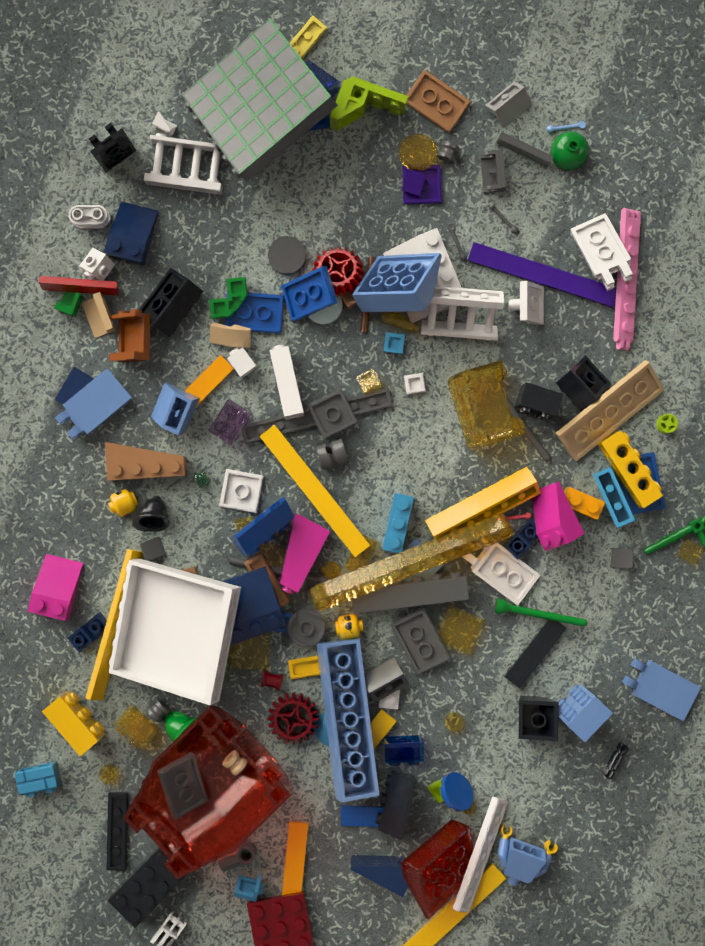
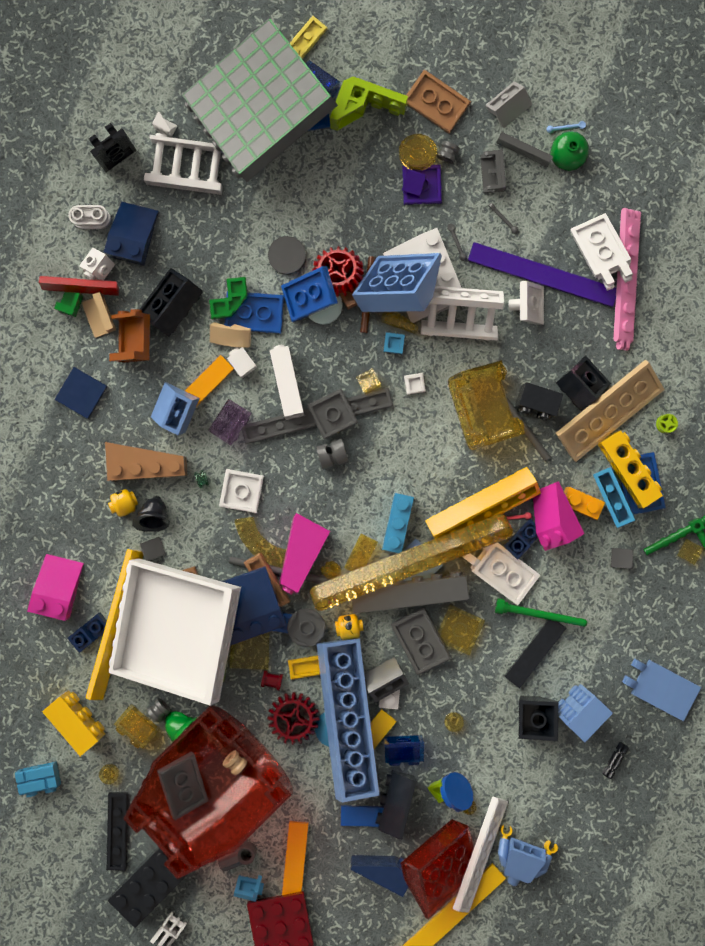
medium blue tile [55,368,133,439] -> none
blue wedge [230,497,295,557] -> none
yellow tile [259,425,370,557] -> none

